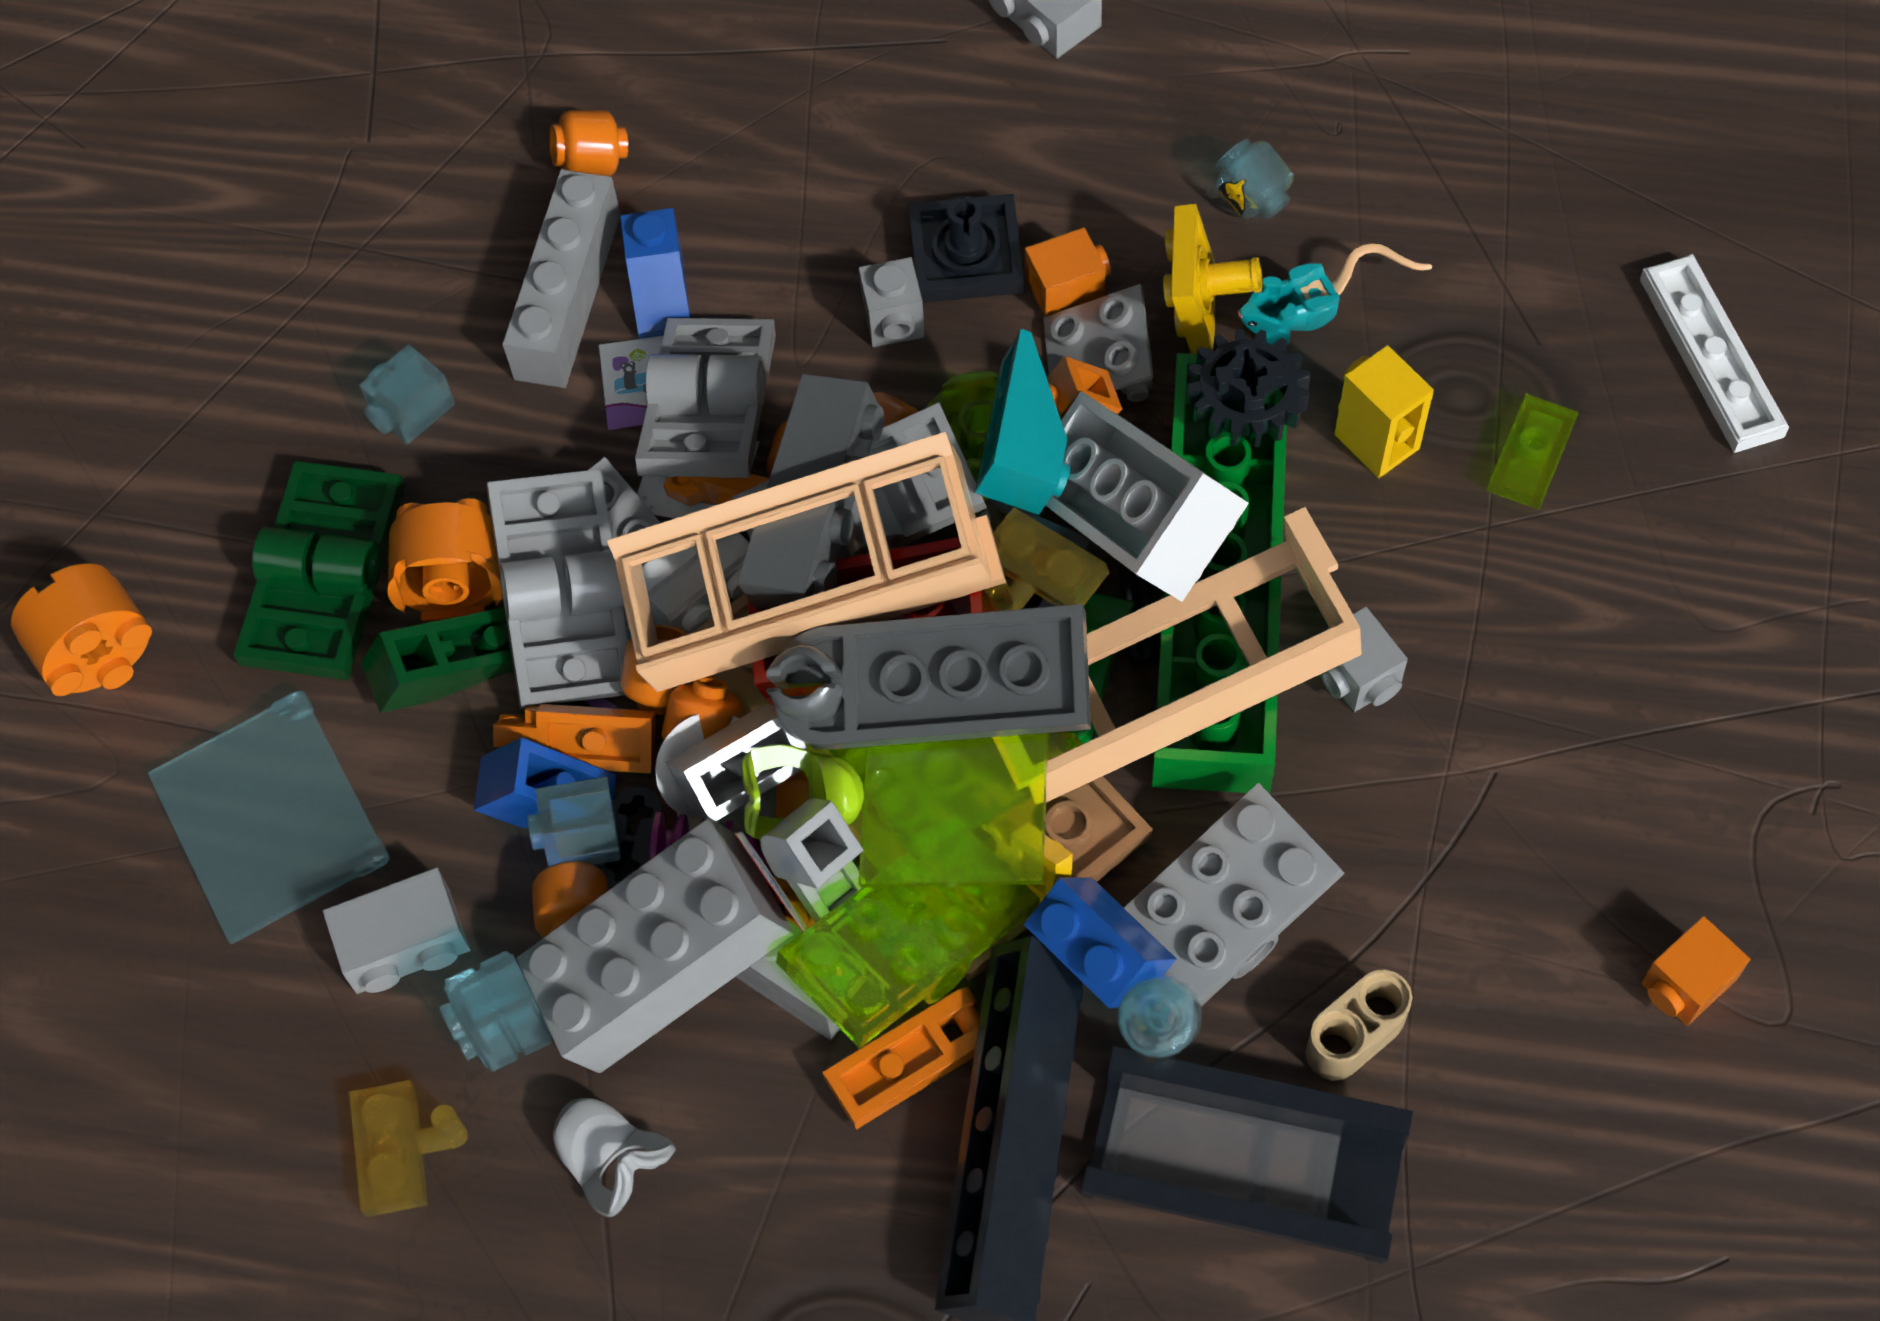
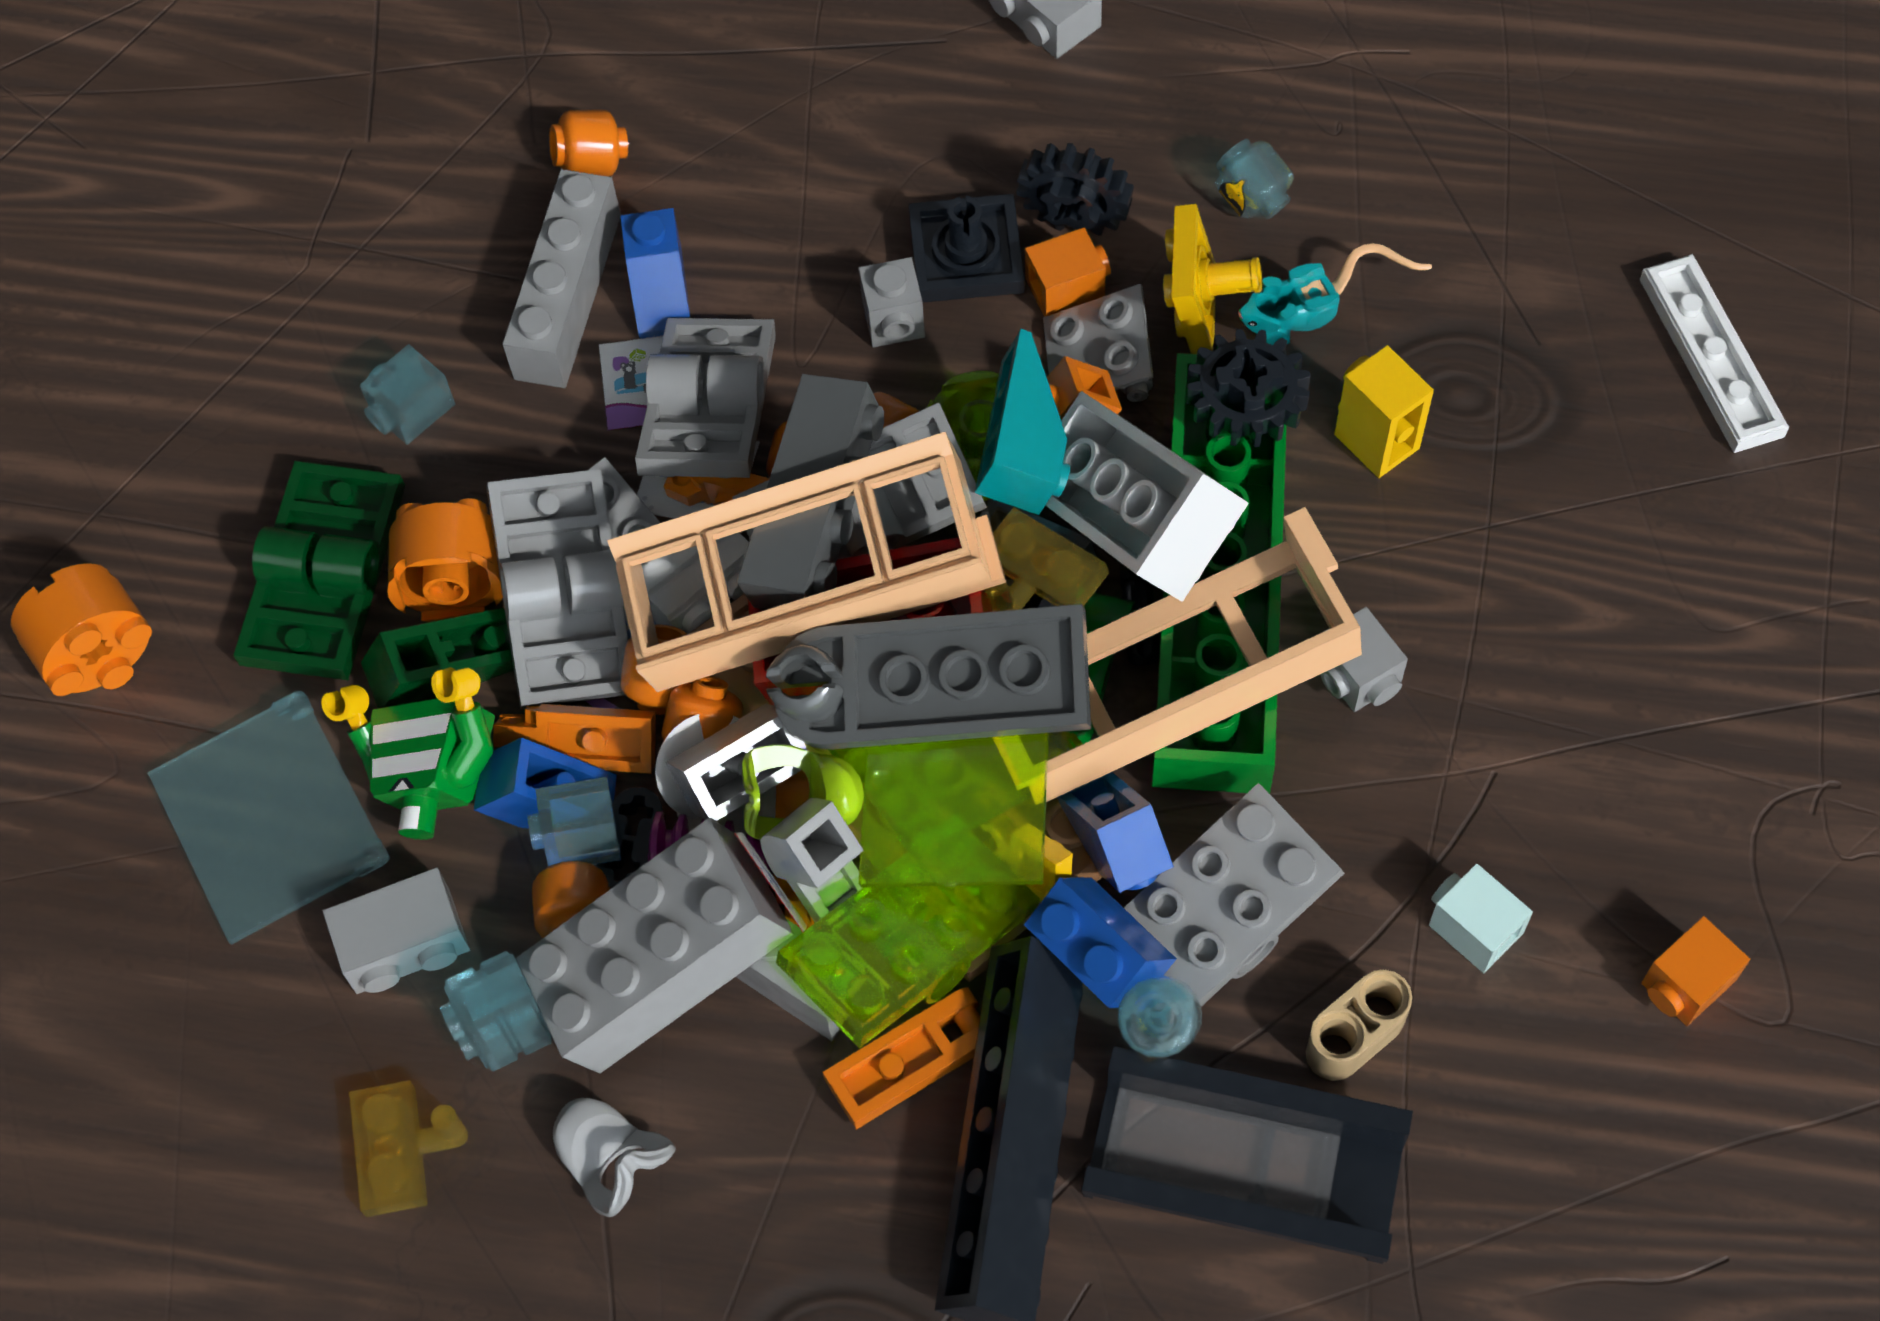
clear neon green plate [1487,394,1579,510] -> none
none -> green torso [321,667,495,840]
none -> black gear [1016,143,1134,236]
none -> blue slope [1057,772,1174,893]
none -> light aqua brick [1429,864,1533,974]

